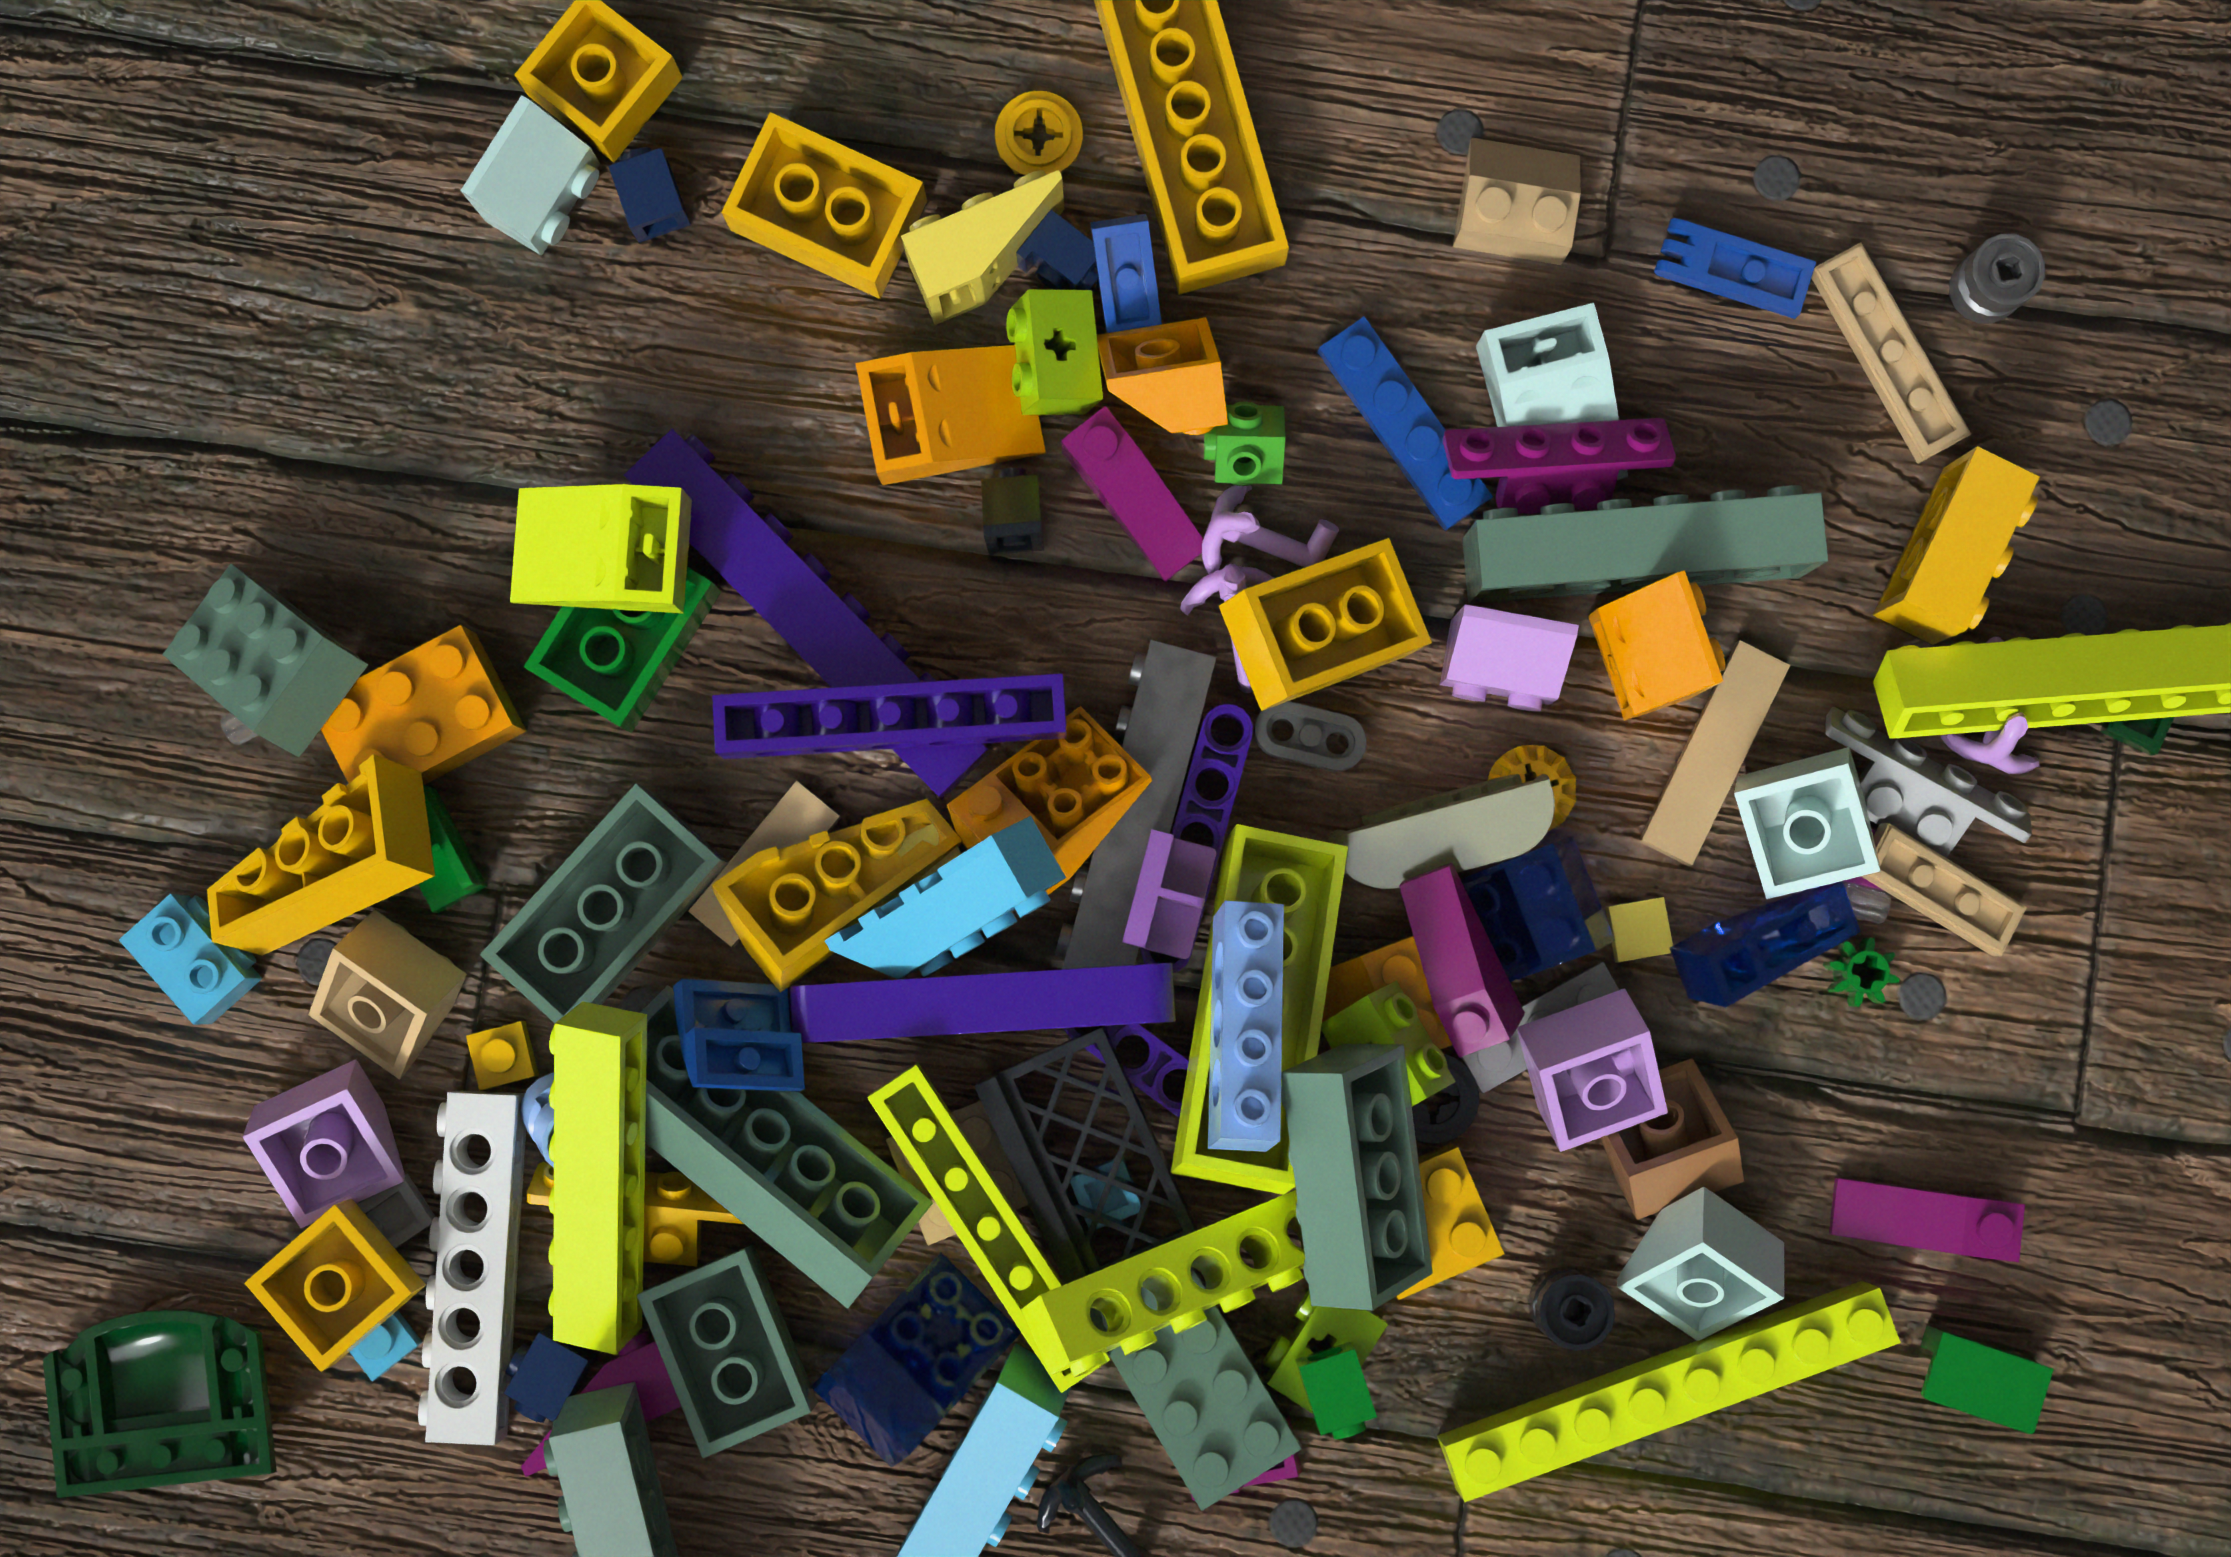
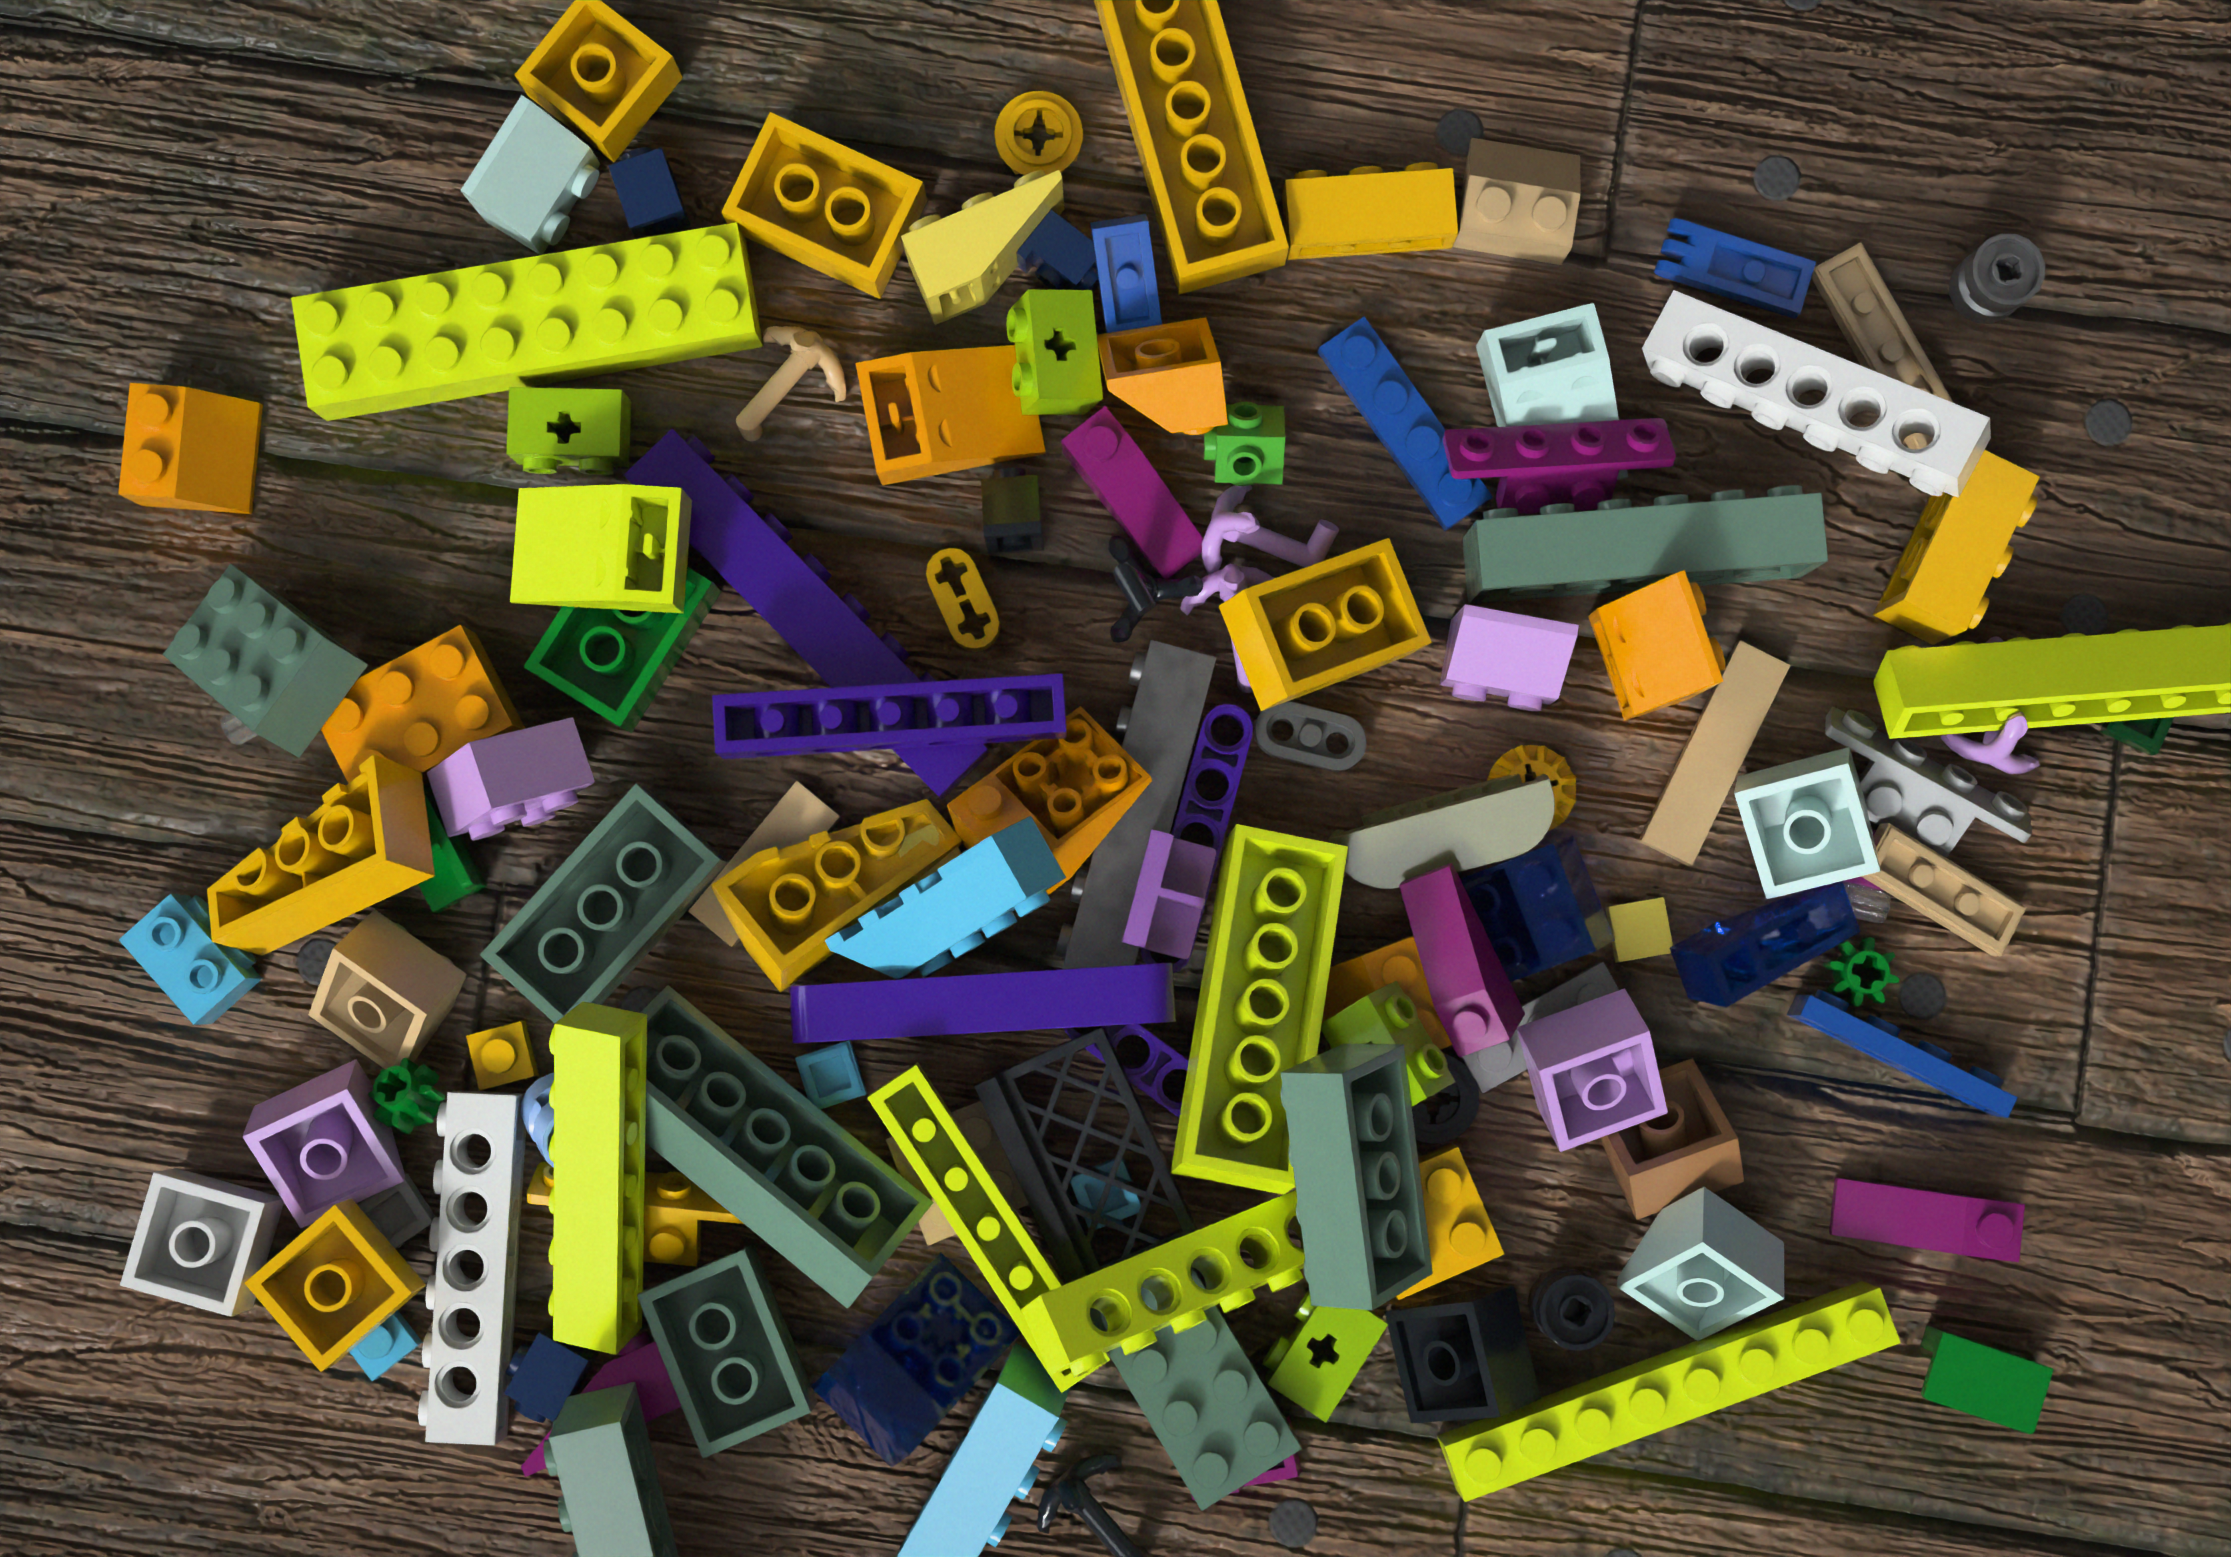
dark green slope [43,1309,277,1498] -> none
blue slope [673,979,805,1092] -> none
light blue brick [1208,901,1284,1152] -> none
green brick [1295,1342,1377,1439] -> none
none -> light orange slope [118,383,263,514]
none -> white brick [120,1168,284,1317]
none -> neon yellow brick [291,222,763,421]
none -> green gear [368,1058,445,1134]
none -> lavender brick [427,717,595,840]
none -> lime brick [506,387,631,475]
none -> tan piece [736,326,846,441]
none -> medium azure tile [795,1040,868,1109]
none -> yellow beam [926,548,1000,652]
none -> black piece [1108,536,1204,643]
none -> yellow brick [1282,162,1458,260]
none -> black slope [1384,1285,1541,1423]
none -> white brick [1642,290,1991,498]
none -> blue plate [1787,990,2018,1118]

